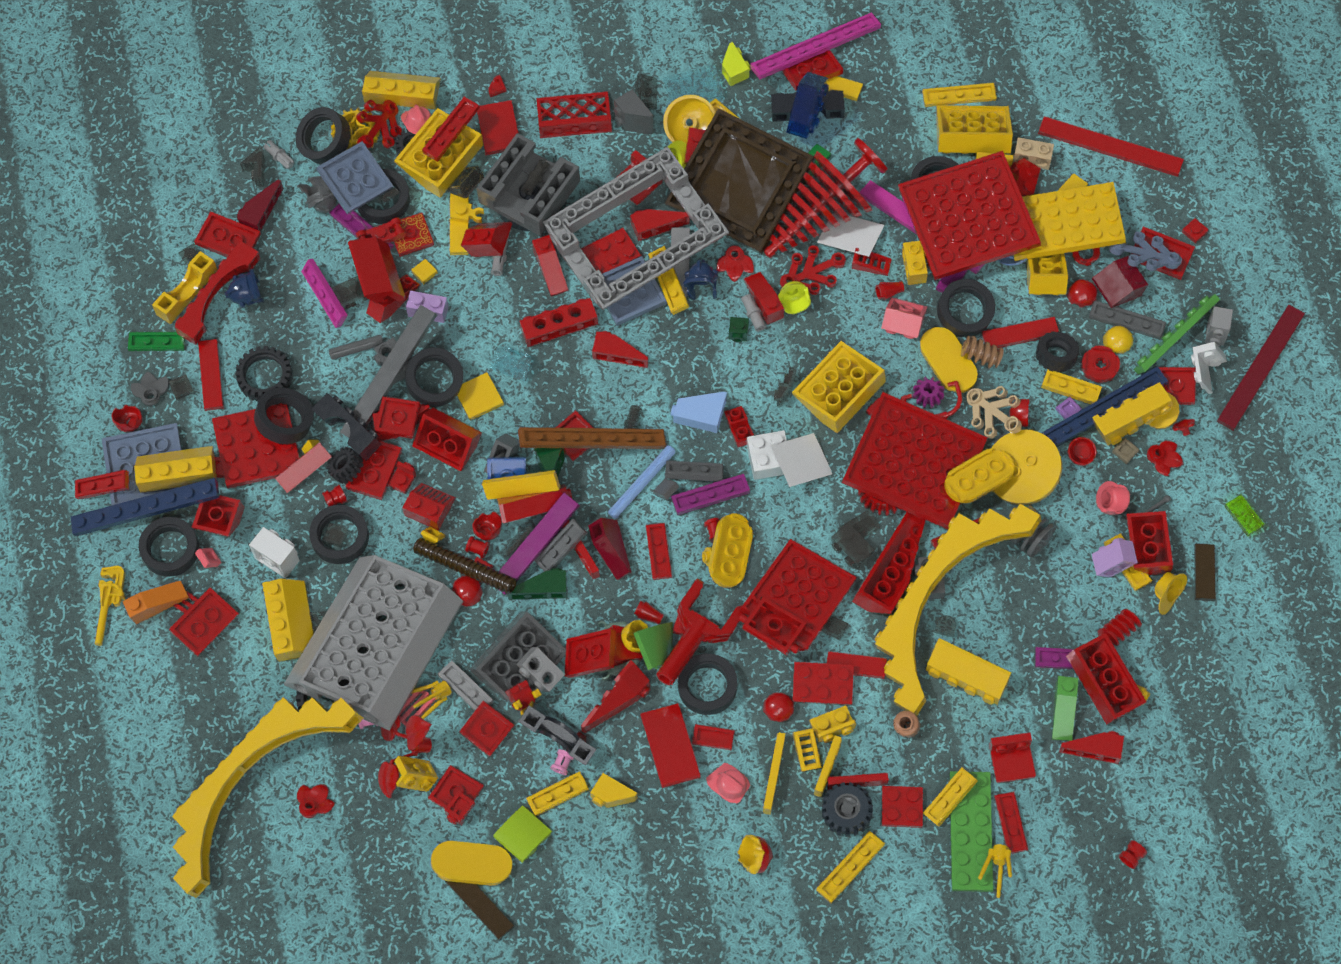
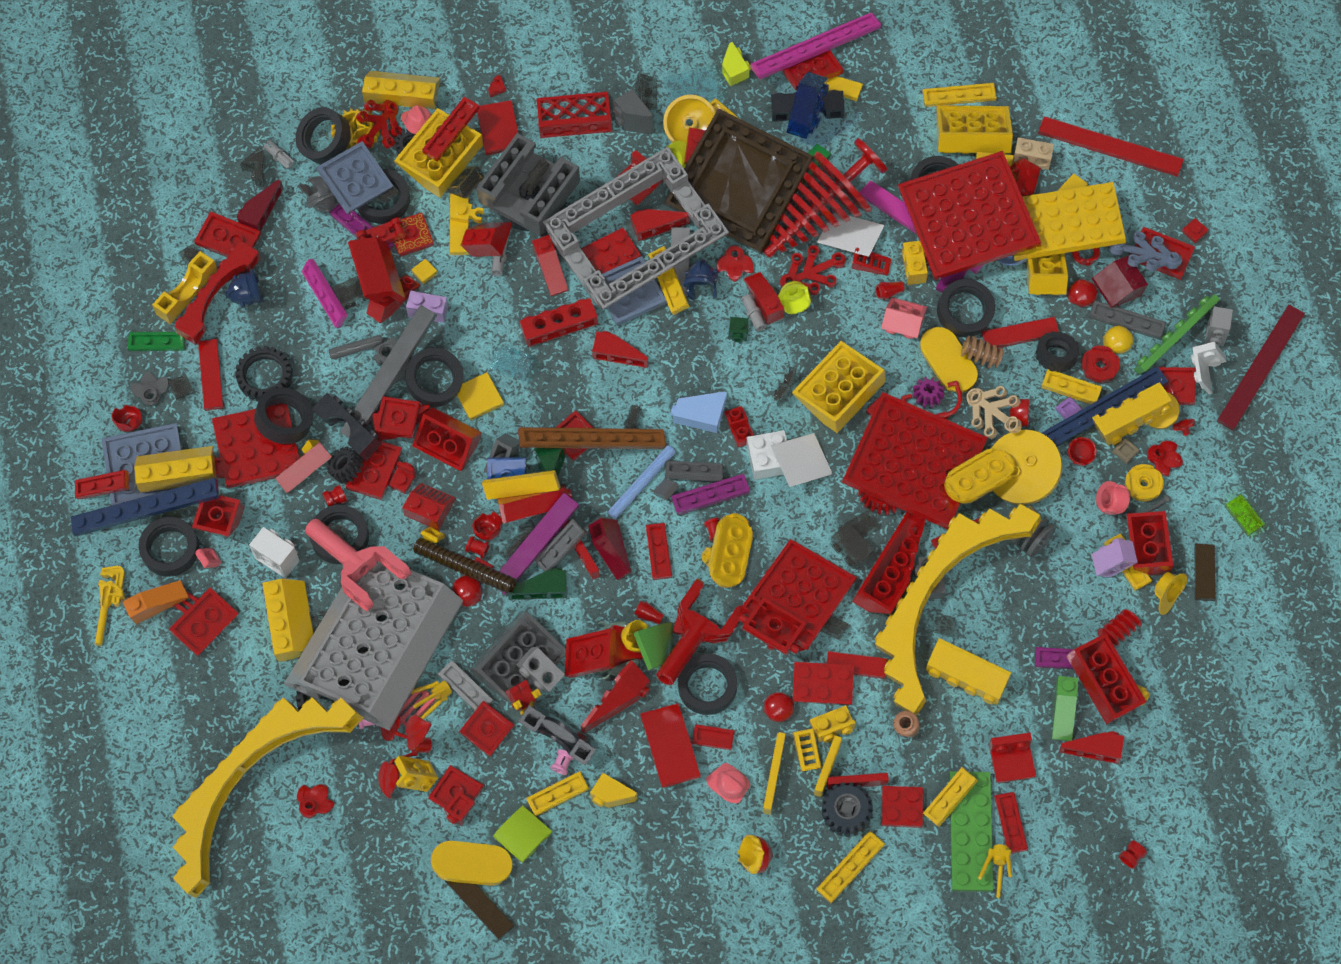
none -> coral piece [305,519,411,611]
none -> yellow plate [1125,464,1164,502]

